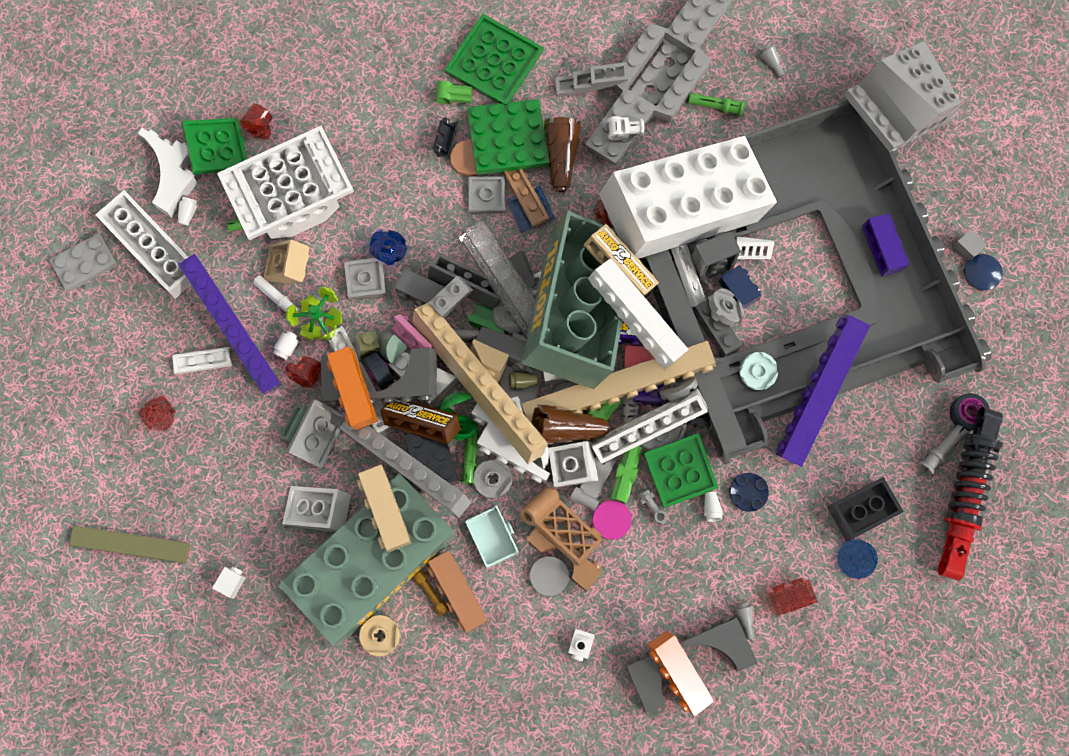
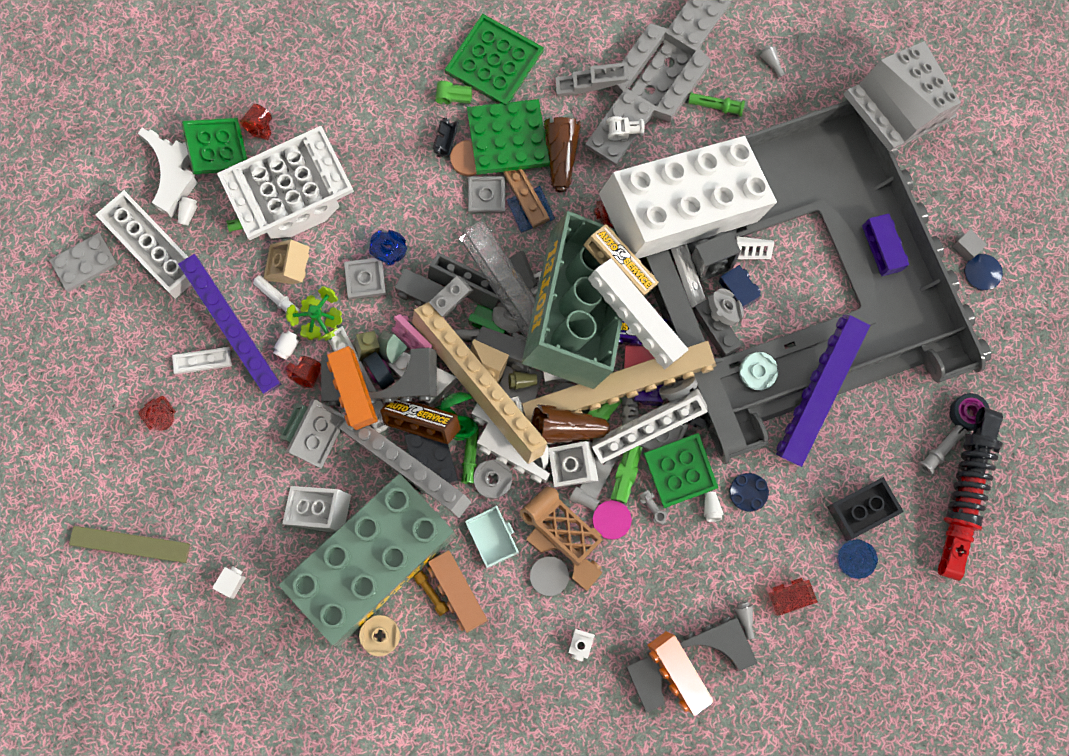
tan brick [357,465,412,552] -> none

